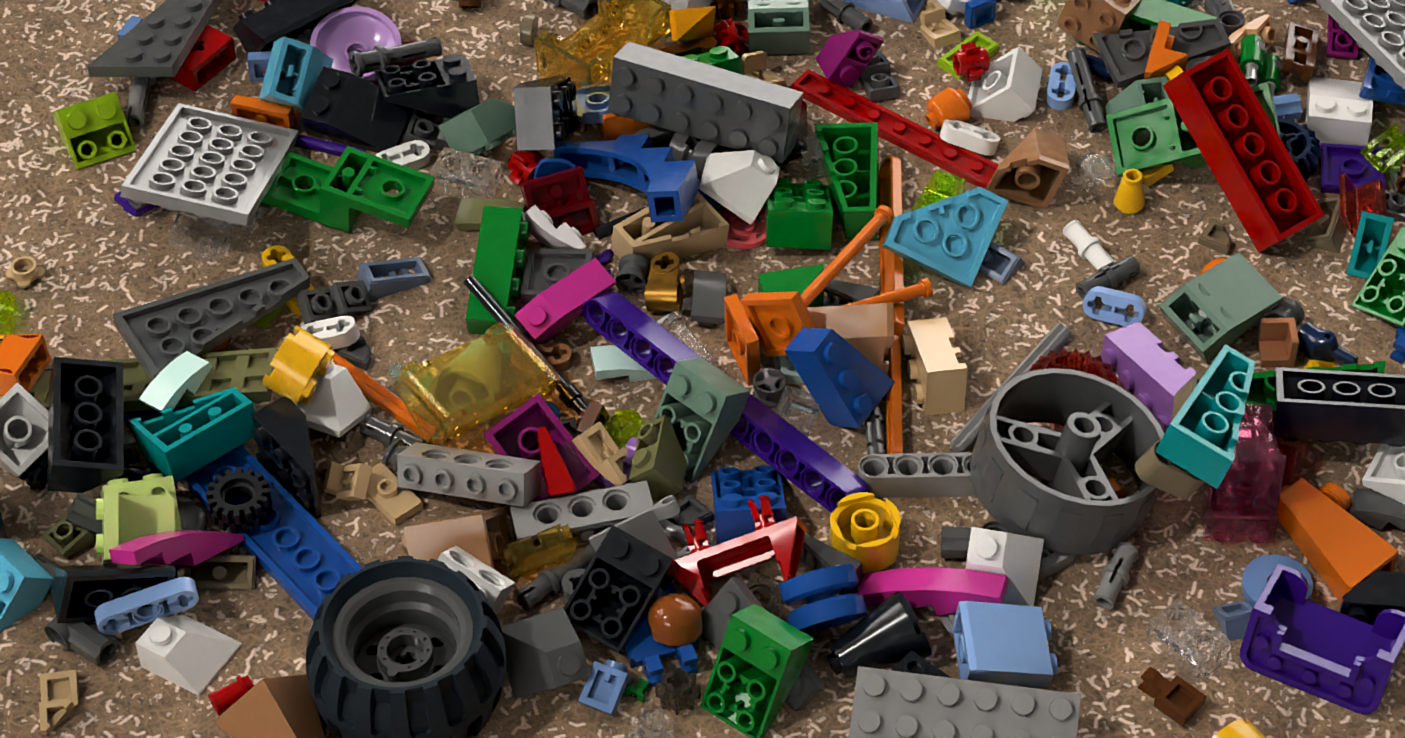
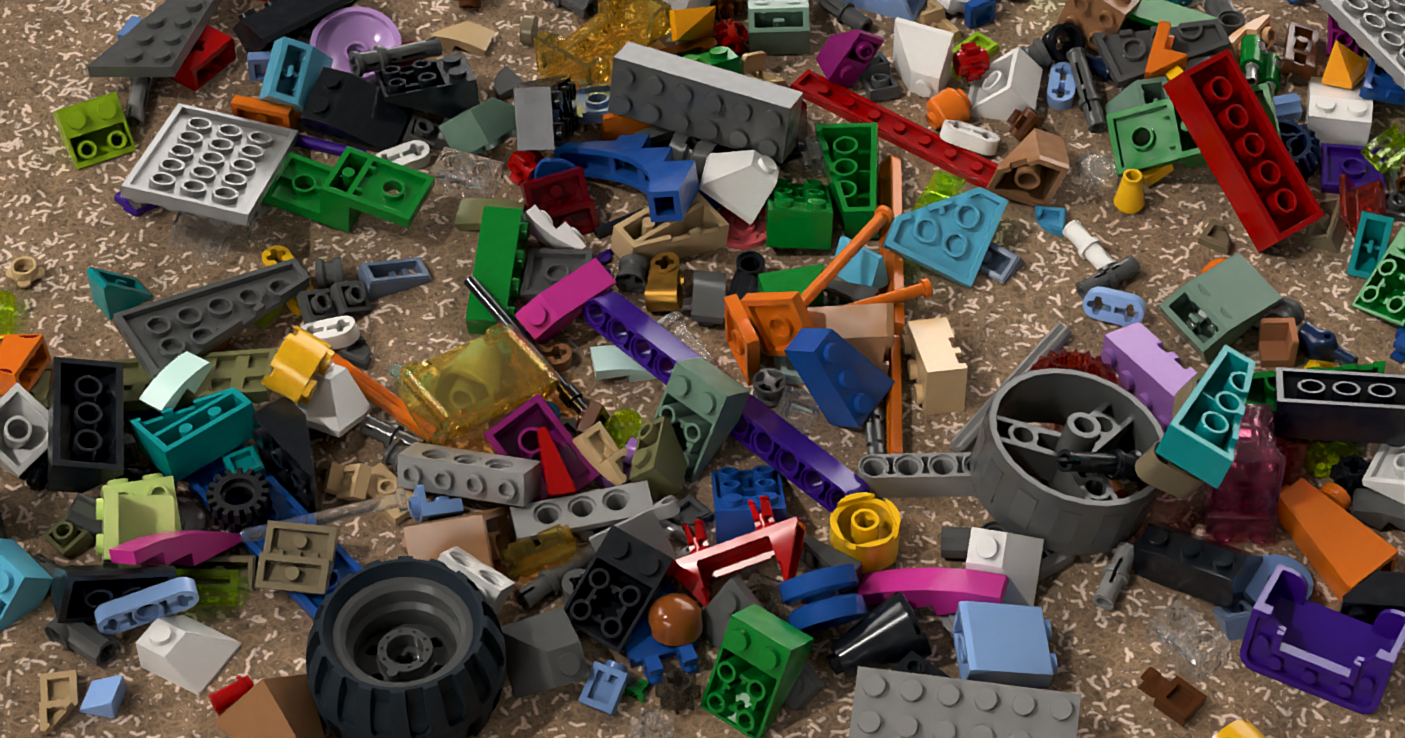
none -> light blue slope [80,675,127,719]
none -> teal slope [86,267,153,320]
none -> clear neon green tile [175,569,240,606]
none -> teal tile [221,445,267,477]
none -> clear bar [239,487,408,543]
none -> dark tan slope [255,520,340,595]
none -> dark grey wheel [315,257,344,289]
none -> medium blue bracket [408,484,464,523]
none -> tan slope [430,21,495,57]
none -> dark grey tile [494,66,524,101]
none -> black piece [727,251,765,300]
none -> medium azure slope [834,236,888,289]
none -> white slope [892,17,954,98]
none -> reddish brown gear [1007,106,1047,142]
none -> dark grey wheel [1020,37,1053,67]
none -> dark azure tile [1034,205,1067,237]
none -> black piece [1042,23,1085,62]
none -> black pin [1056,449,1144,481]
none -> black slope [1134,524,1263,609]
none -> clear neon green beam [1303,441,1358,478]
none -> light orange slope [1322,40,1368,89]
none -> black gear [1329,455,1371,496]

